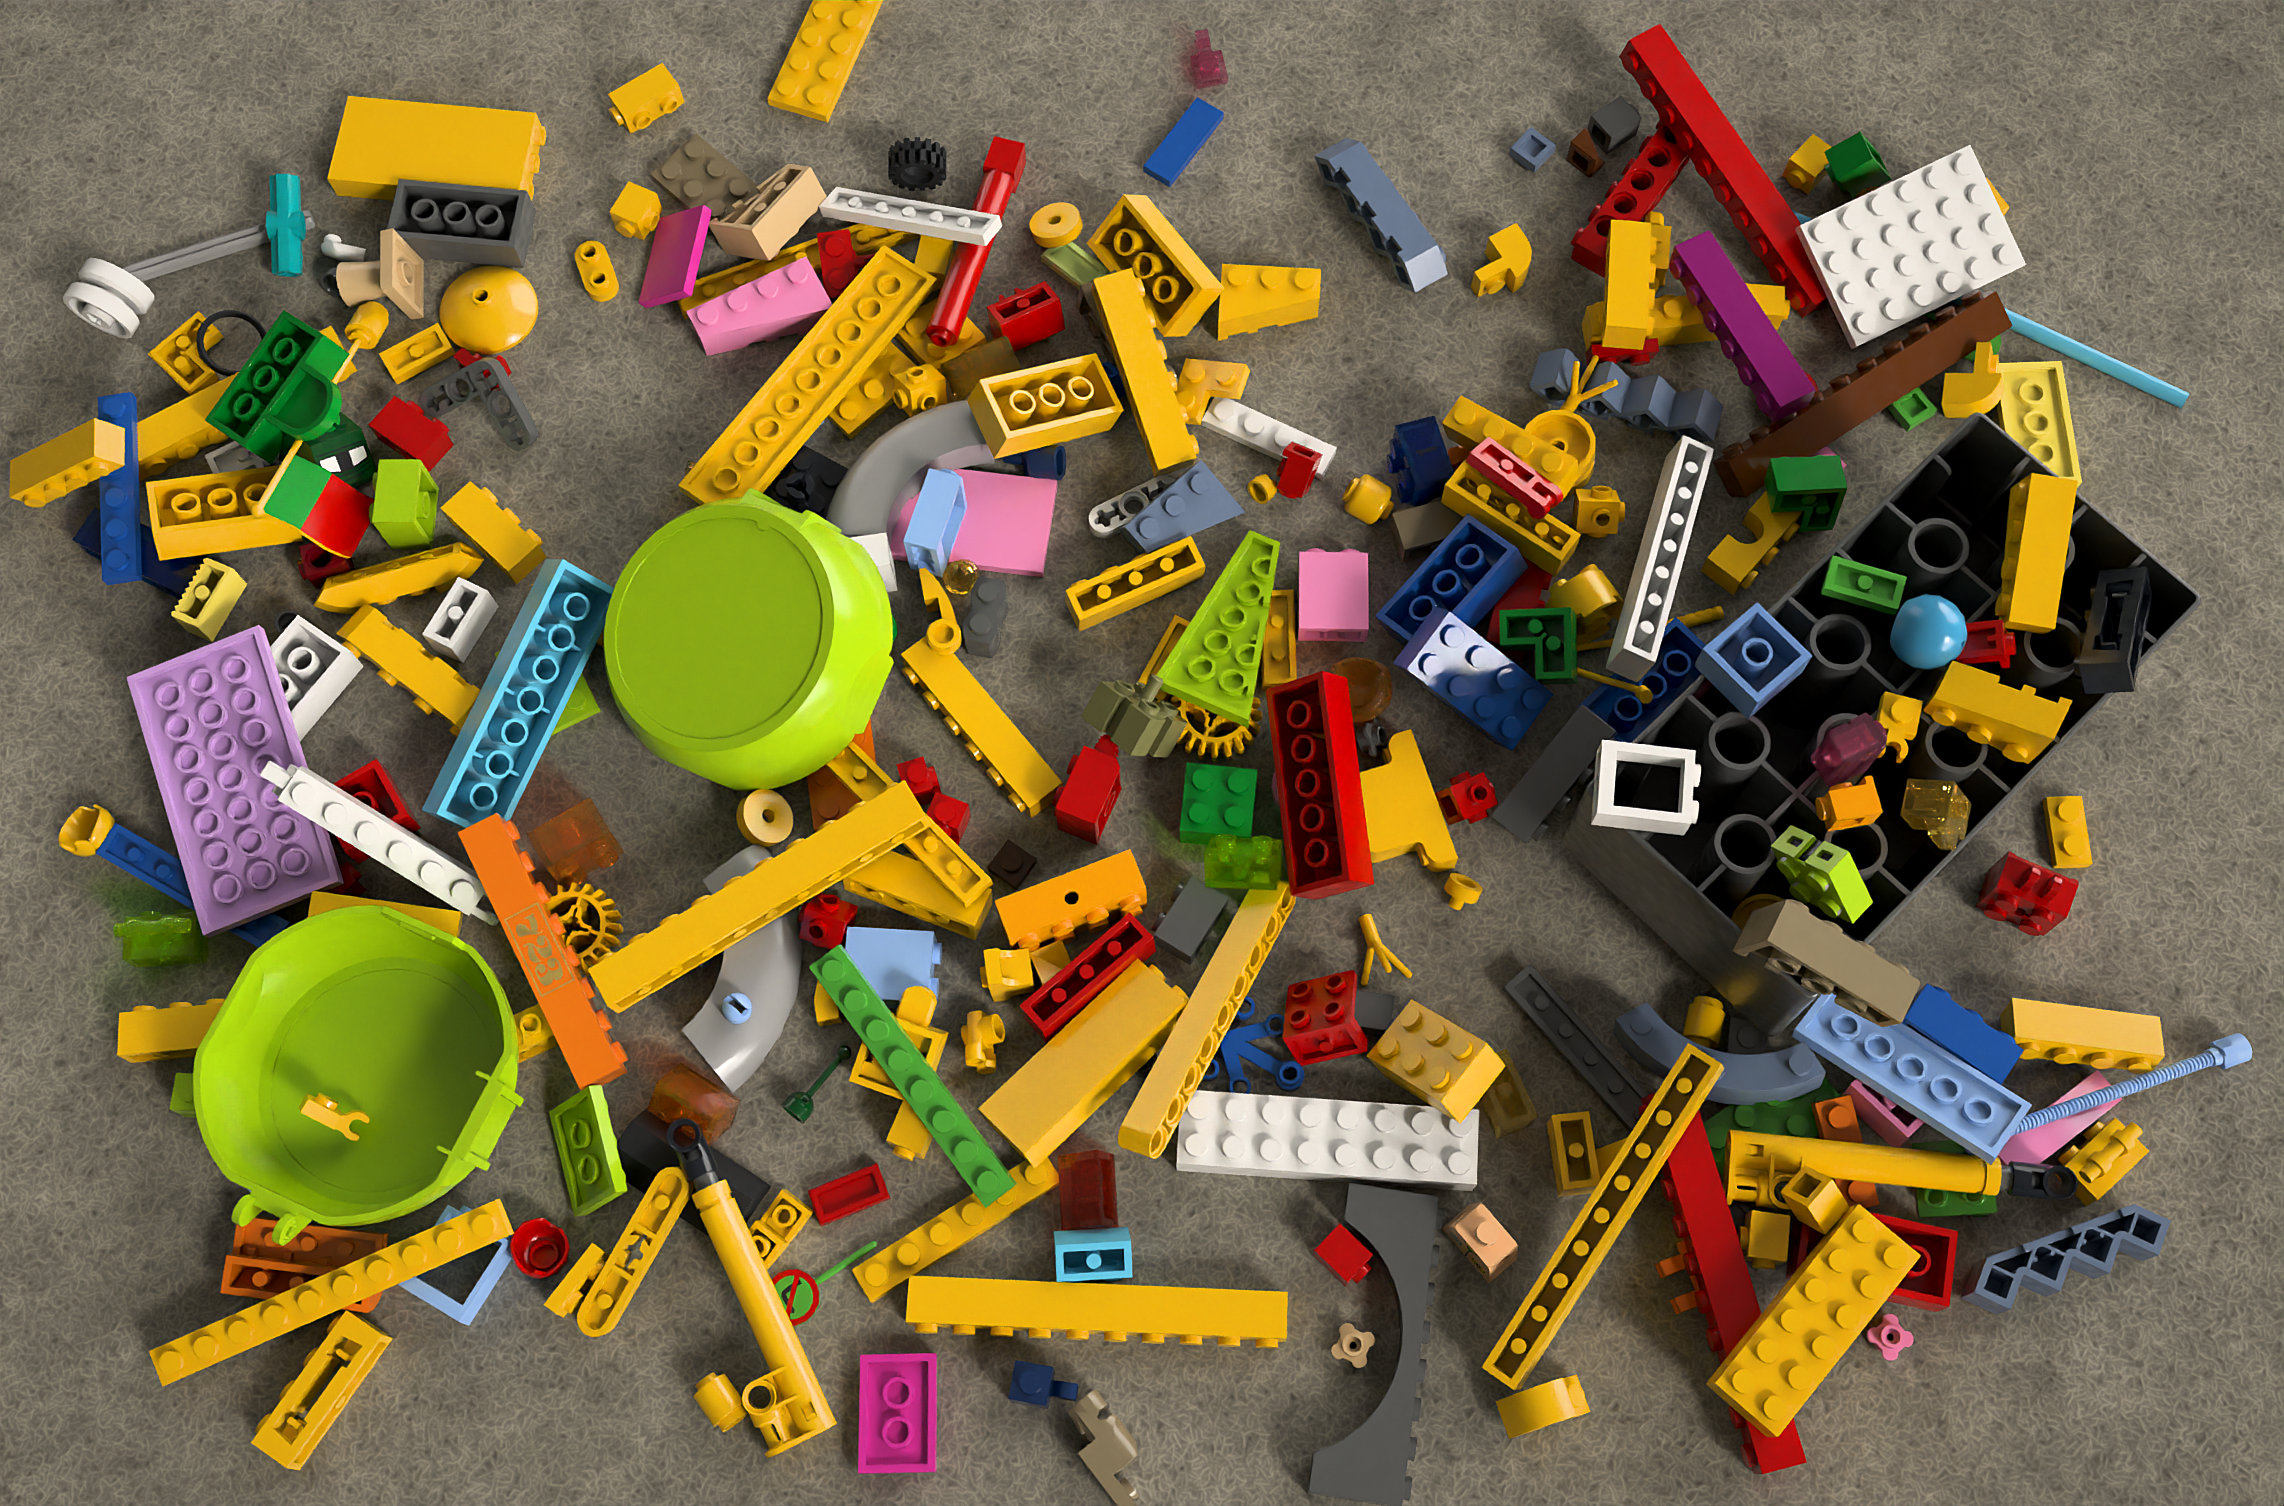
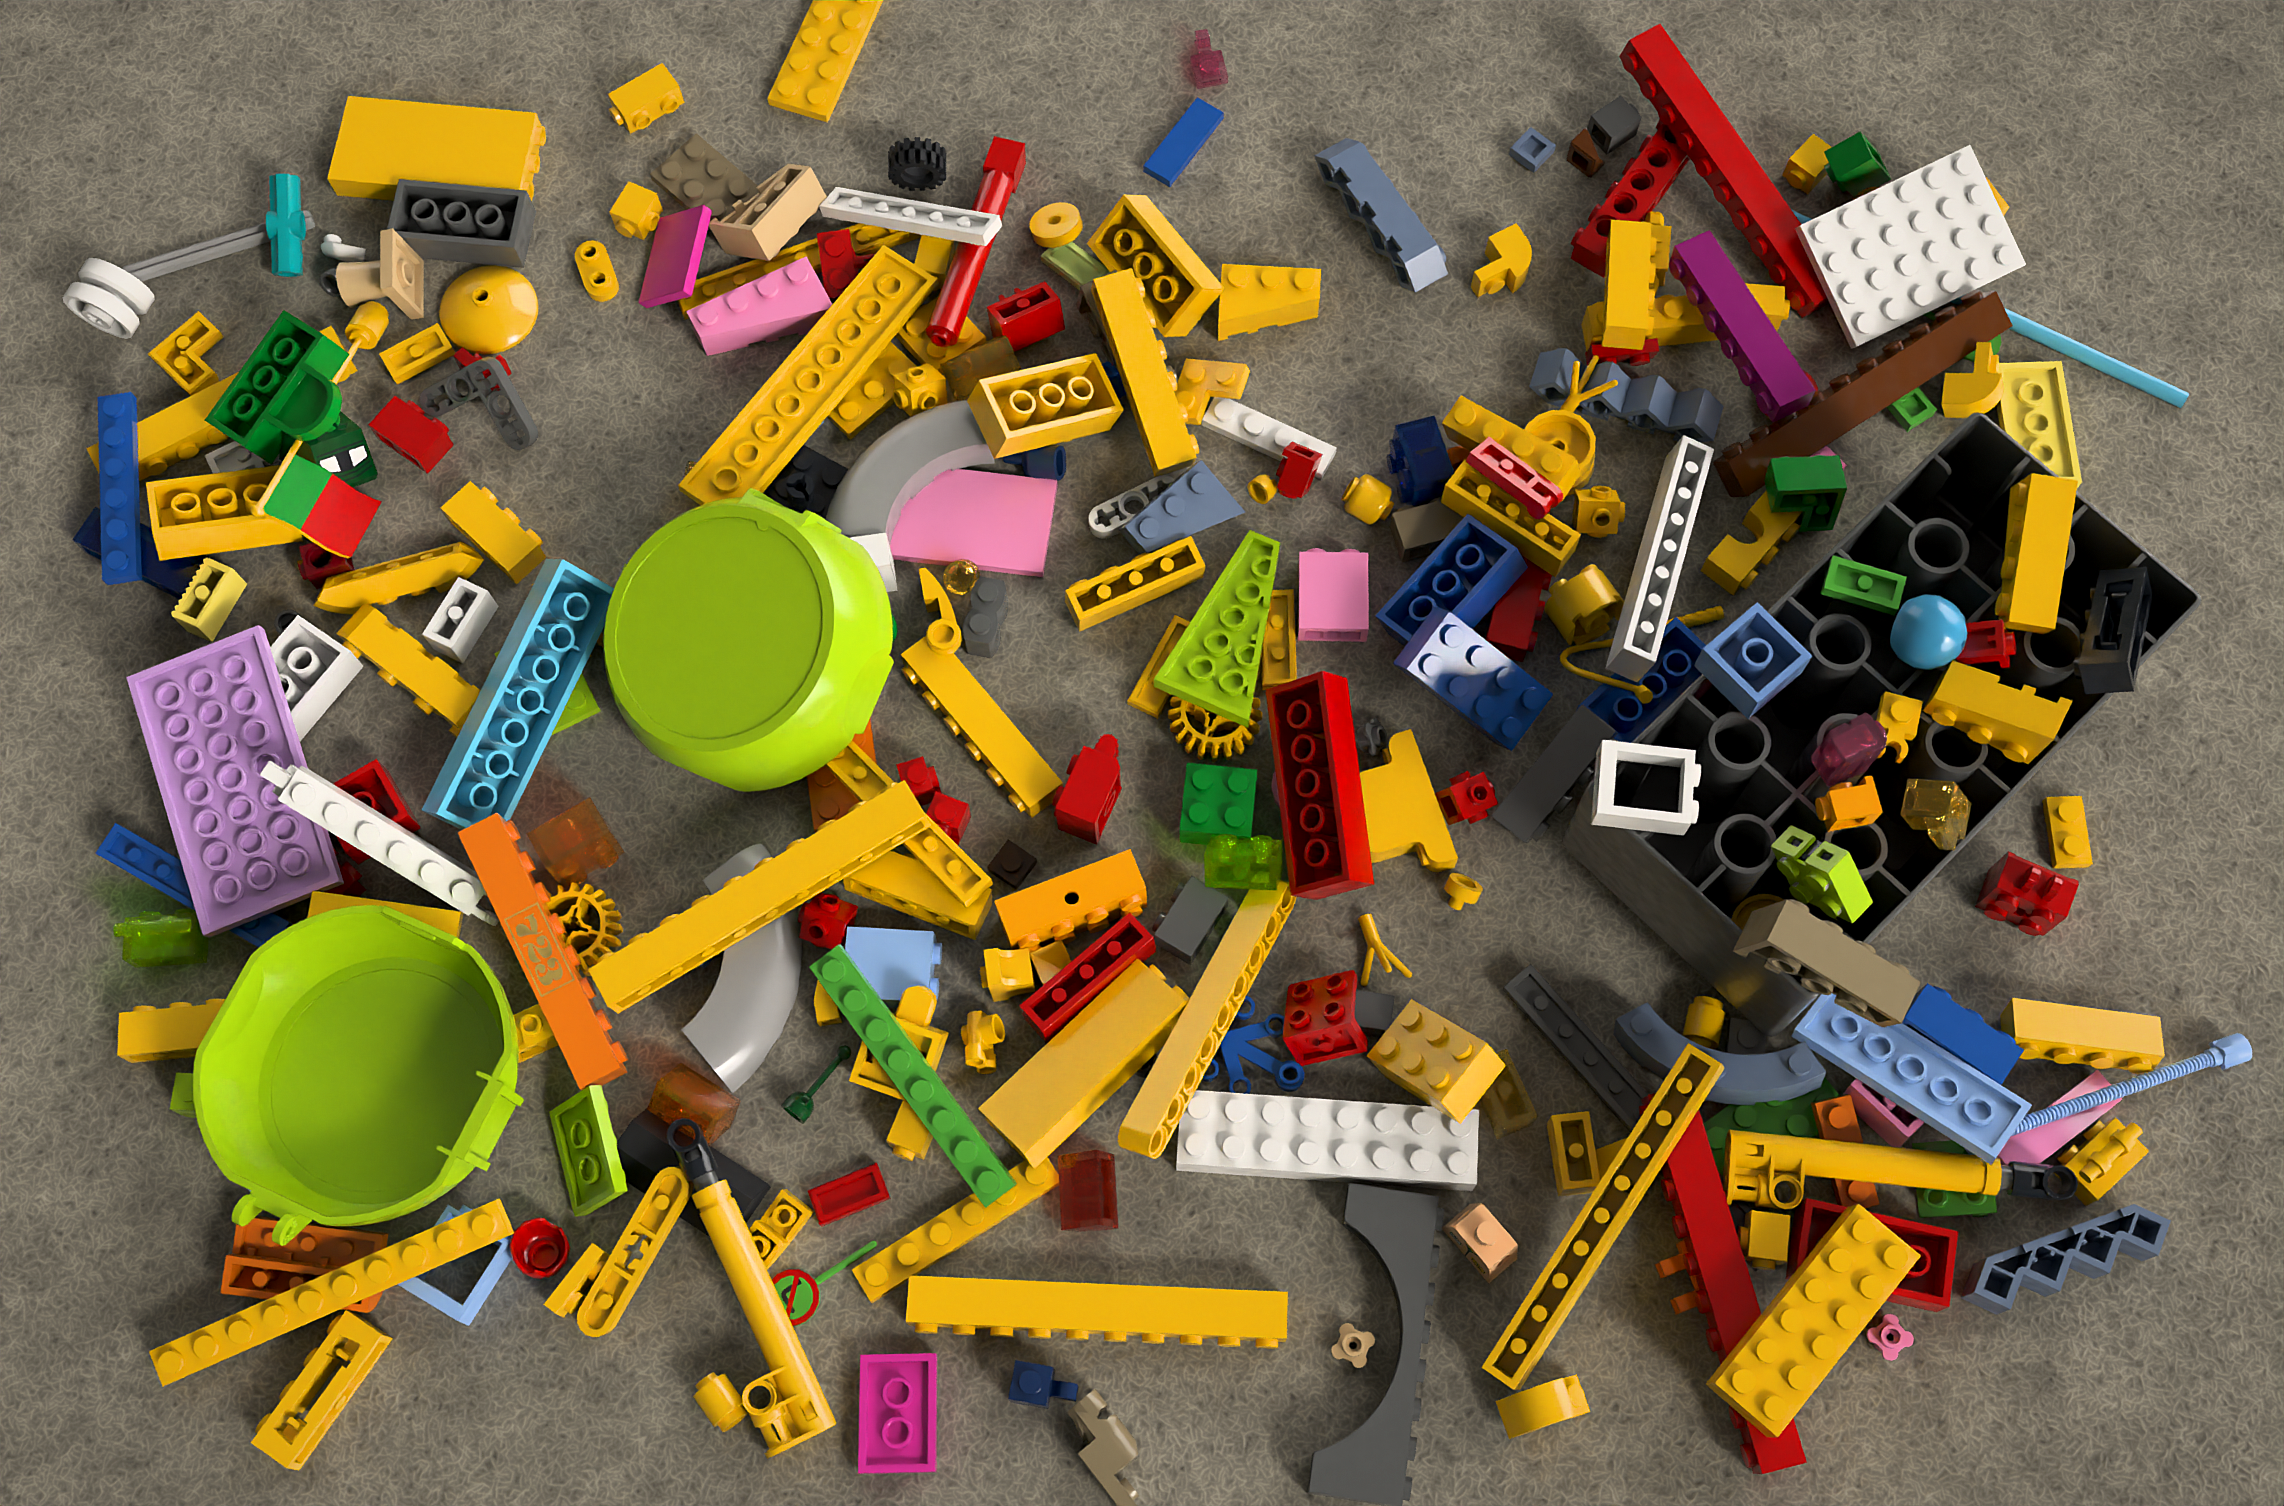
yellow brick [9,418,125,507] -> none
yellow hair [58,804,115,857] -> none
black tyre [196,310,267,377] -> none
yellow plate [299,1093,370,1141] -> none
lime brick [369,459,439,550] -> none
light blue hinge [722,993,752,1024] -> none
yellow piece [736,789,793,847] -> none
light blue window [903,468,968,578] -> none
medium azure brick [1053,1227,1133,1283] -> none
olive brick [1081,674,1188,758] -> none
red brick [1312,1223,1373,1287] -> none
clear orange piece [1330,657,1393,723] -> none
green brick [1499,607,1577,685] -> none
yellow brick [1780,1165,1850,1235] -> none

